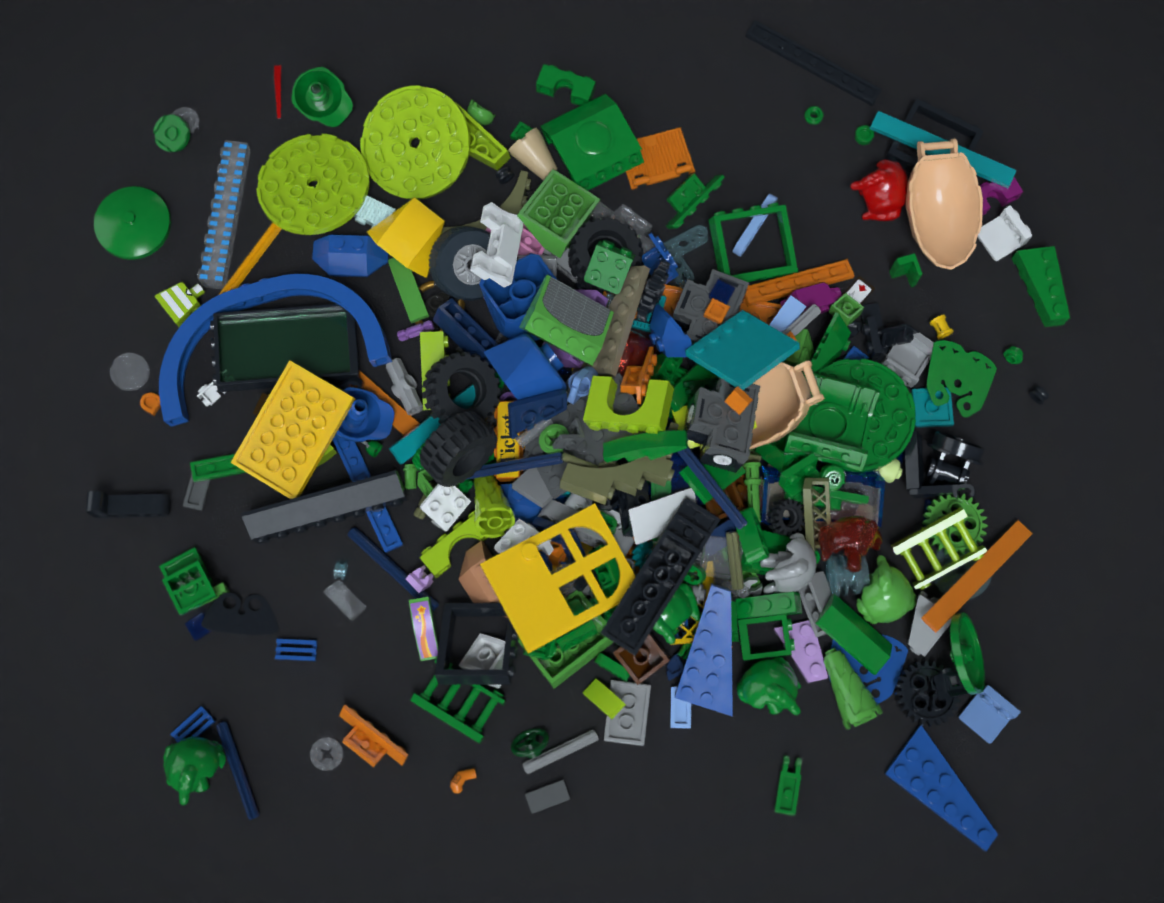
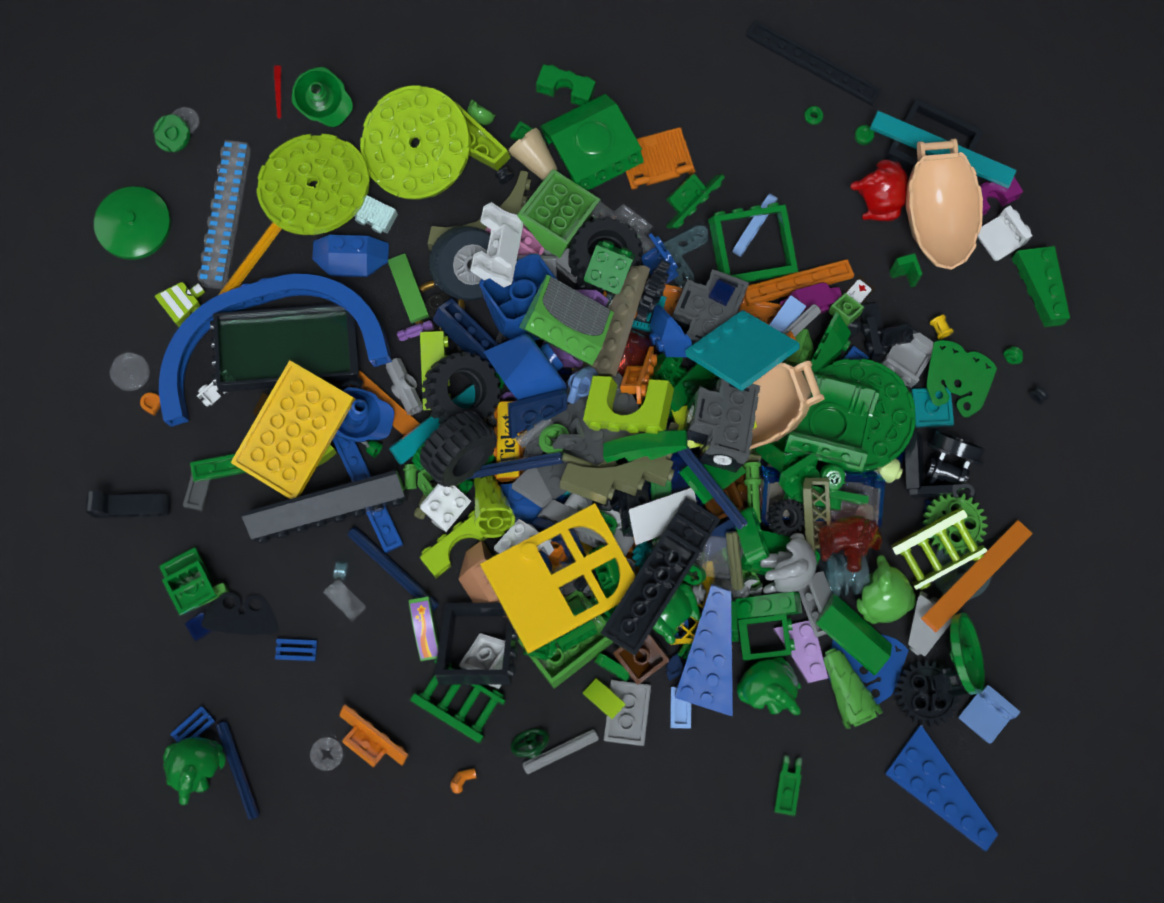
yellow wedge [367,198,445,278] -> none
lavender tile [406,566,434,593] -> none
dark grey tile [525,780,570,814] -> none
orange tile [703,298,730,325] -> none
orange tile [724,386,753,415] -> none

